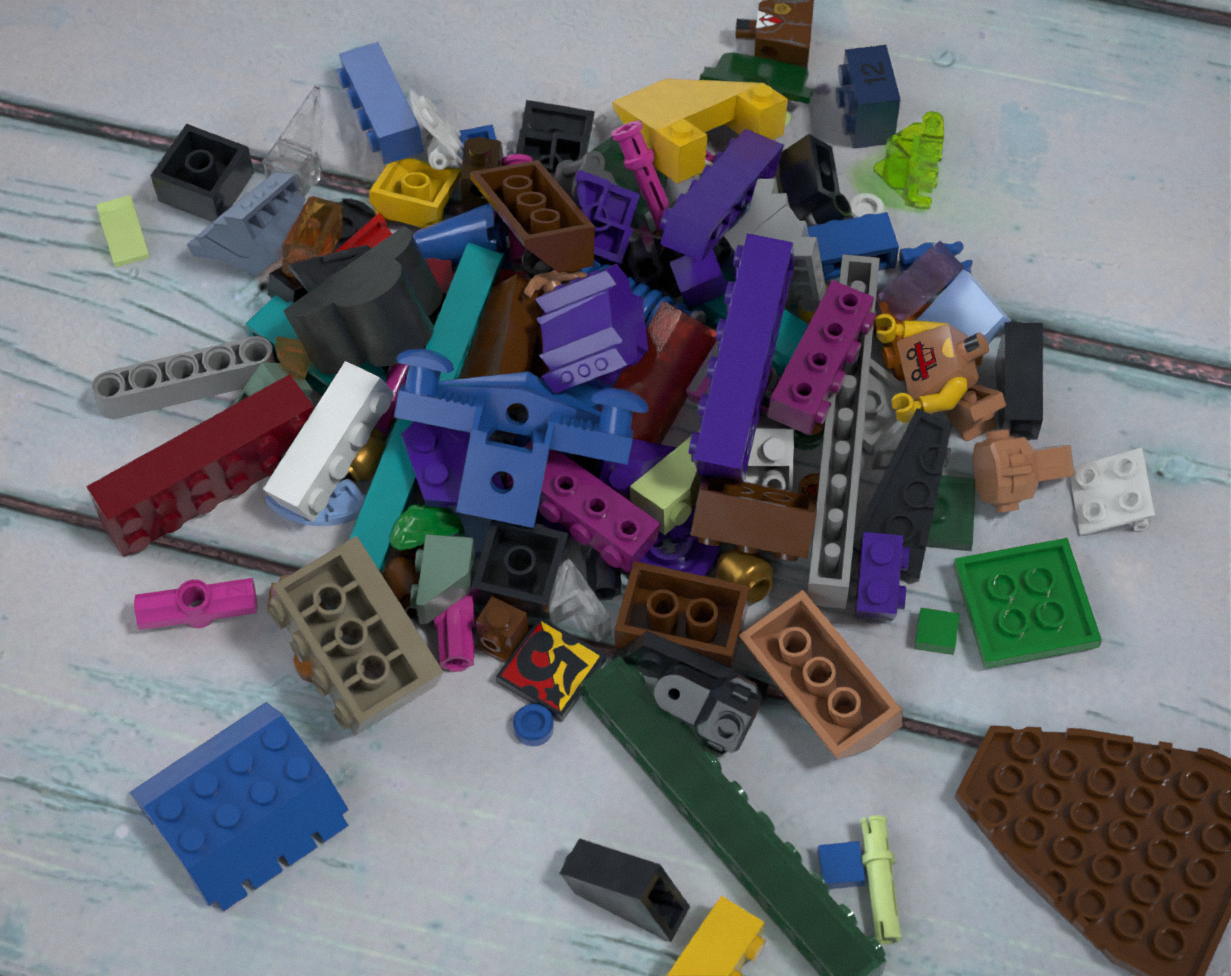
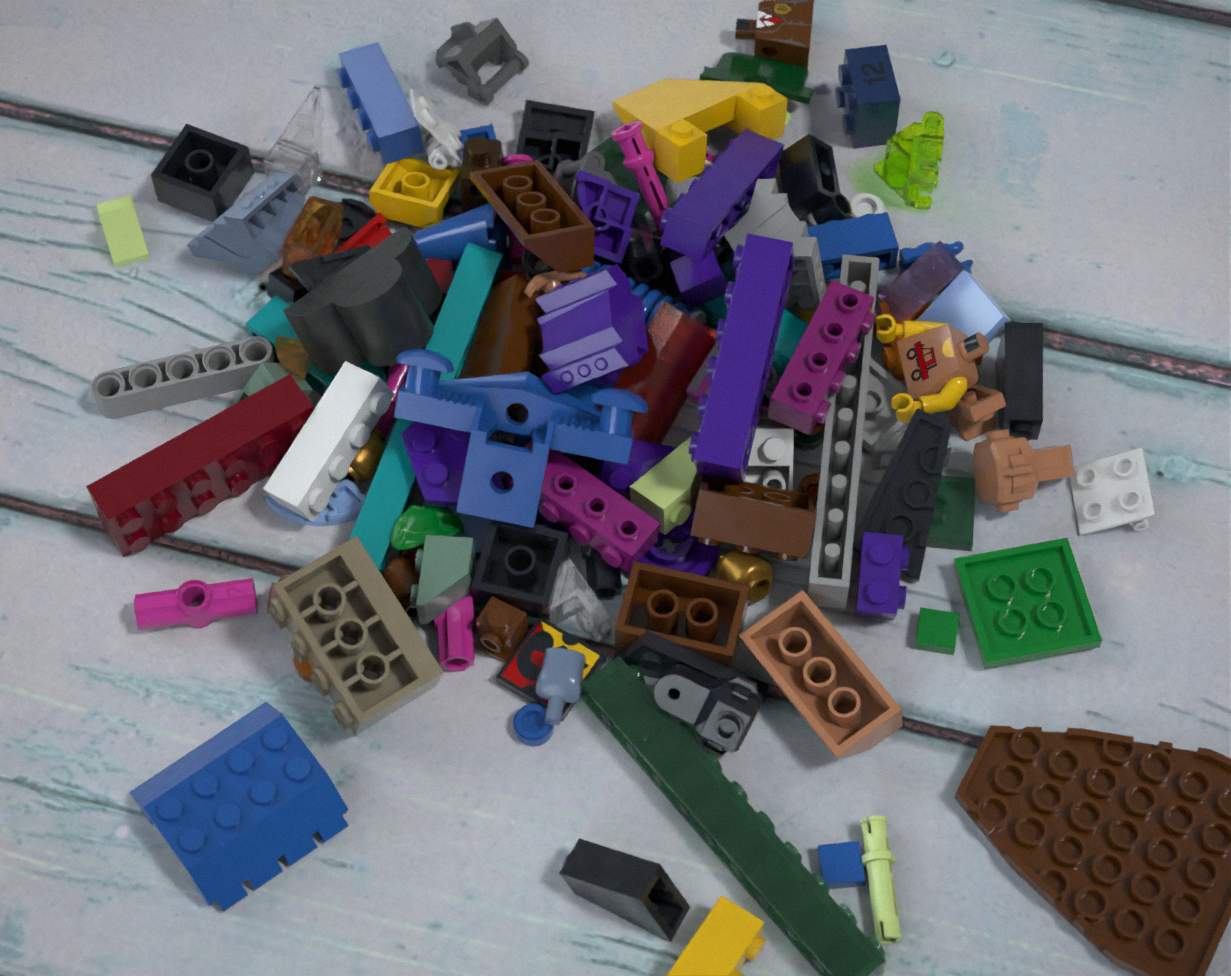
none -> dark grey piece [435,17,529,105]
none -> sand blue piece [536,648,586,726]

